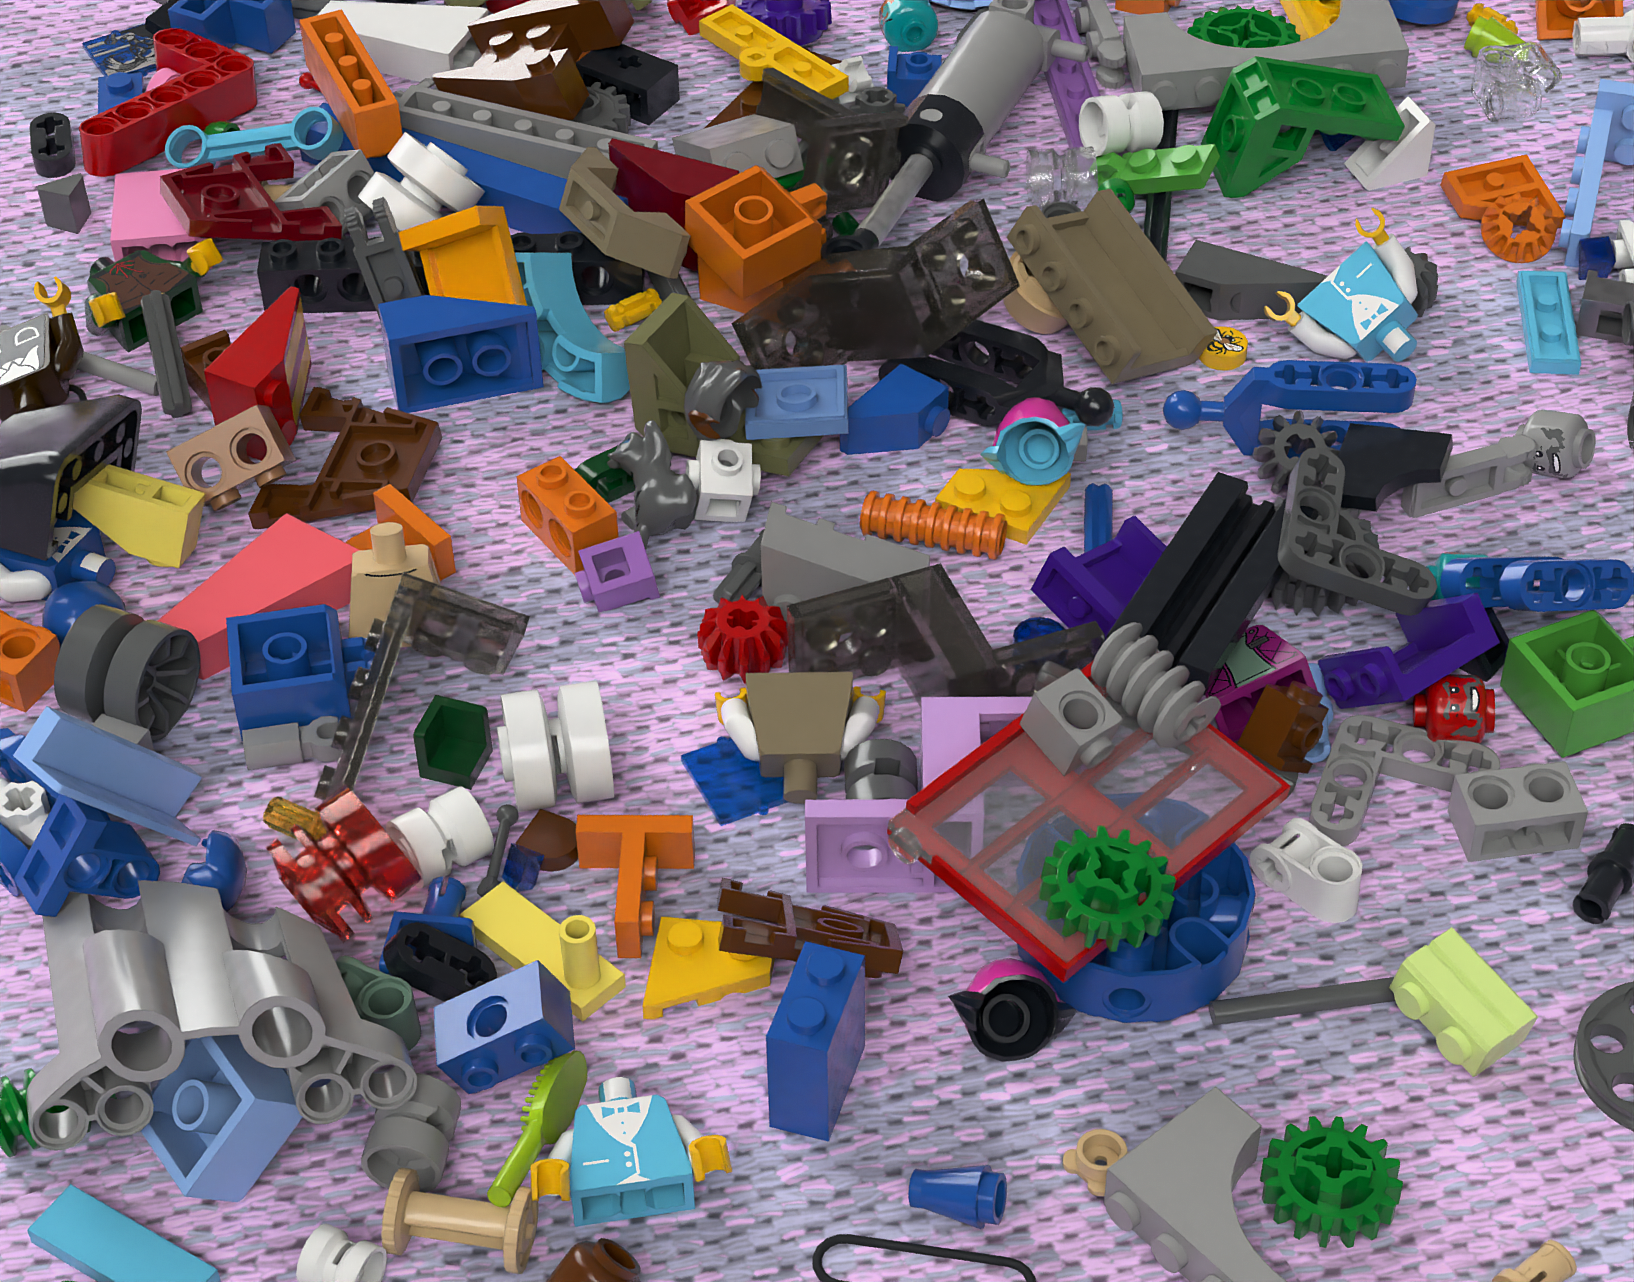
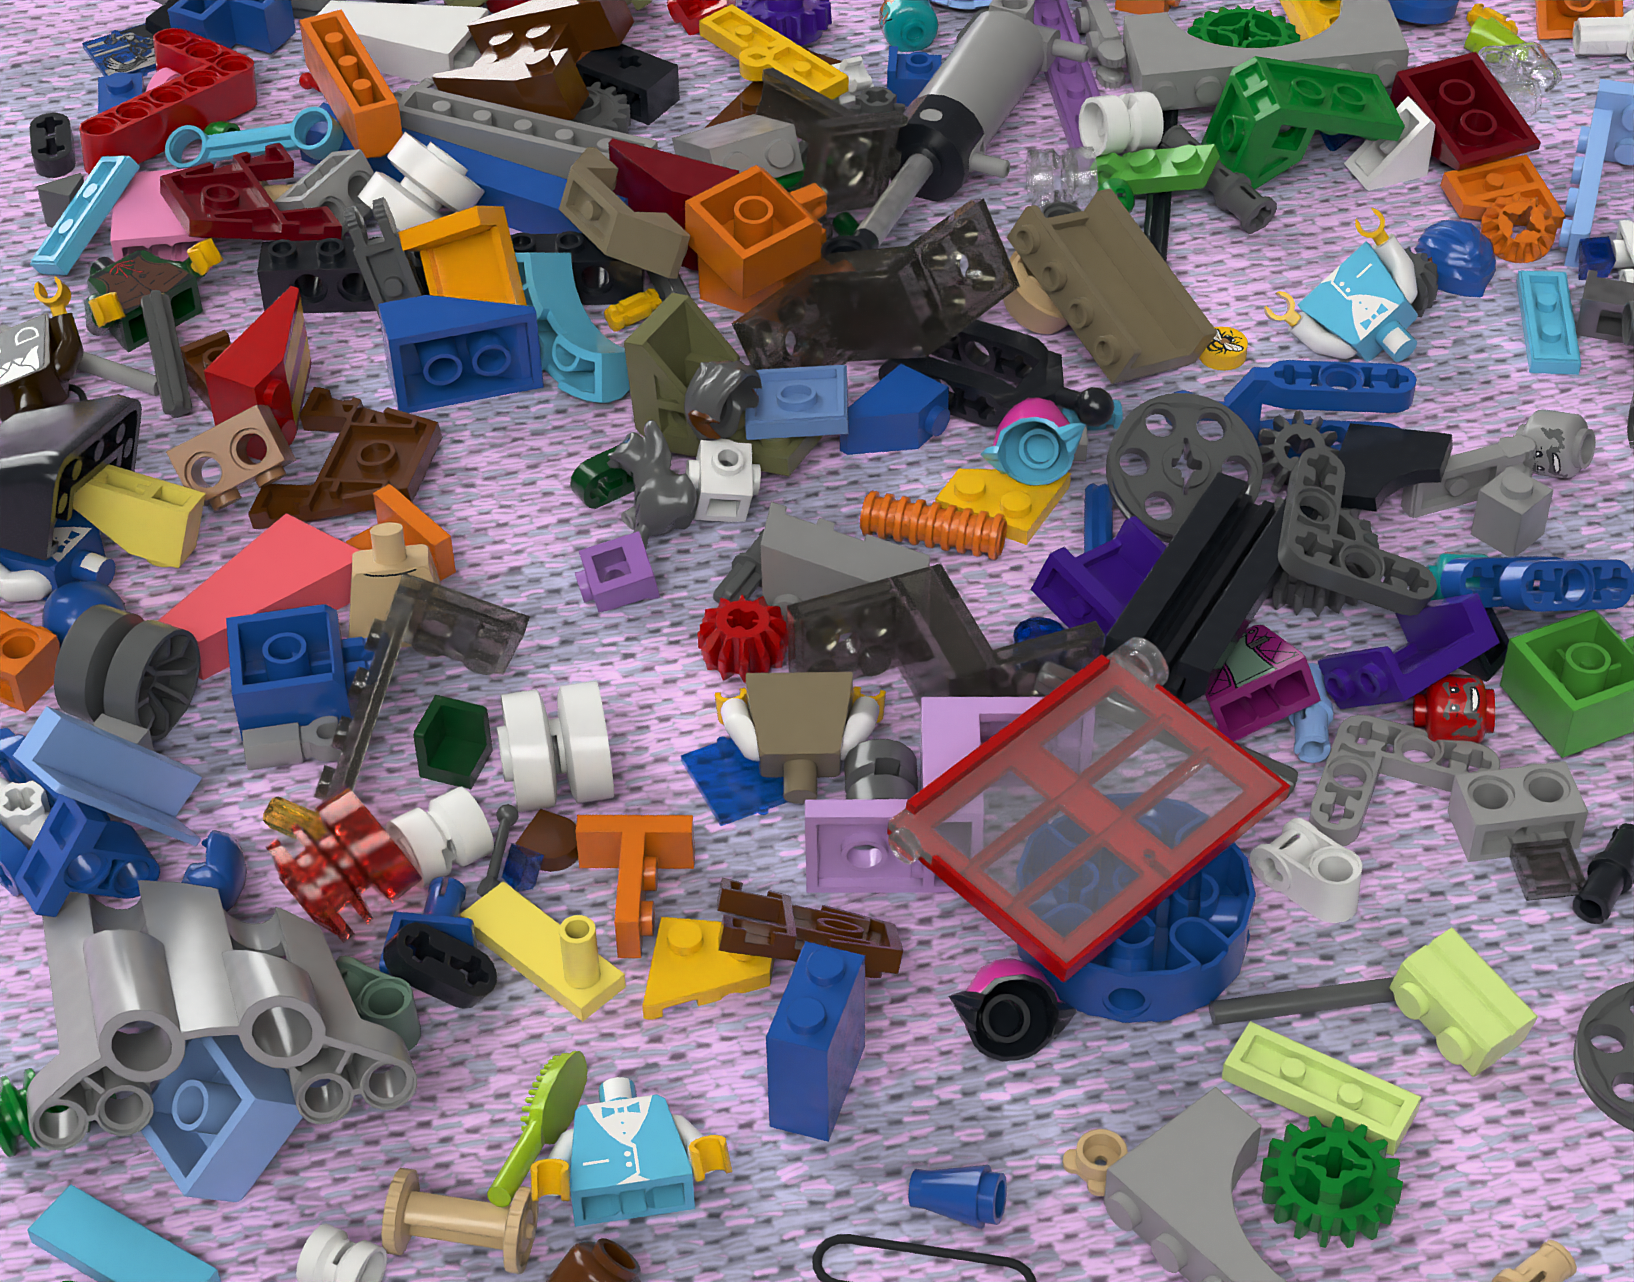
light grey wheel [361,1073,461,1192] -> none
blue brick [433,960,575,1094] -> none
orange brick [516,456,619,575] -> none
light grey brick [1019,667,1123,776] -> none
green gear [1039,826,1176,952] -> none
light grey piece [1091,622,1221,749] -> none
dark grey slope [1175,240,1328,320] -> none
reddish brown brick [1237,681,1329,774] -> none
none -> medium azure tile [30,156,140,275]
none -> dark grey wedge [1106,393,1263,543]
none -> dark grey pin [1161,125,1277,234]
none -> yellowish green plate [1222,1021,1421,1156]
none -> dark red slope [1390,51,1541,171]
none -> blue hair [1414,220,1496,298]
none -> light grey brick [1471,465,1553,557]
none -> clear smoke tile [1509,838,1586,901]

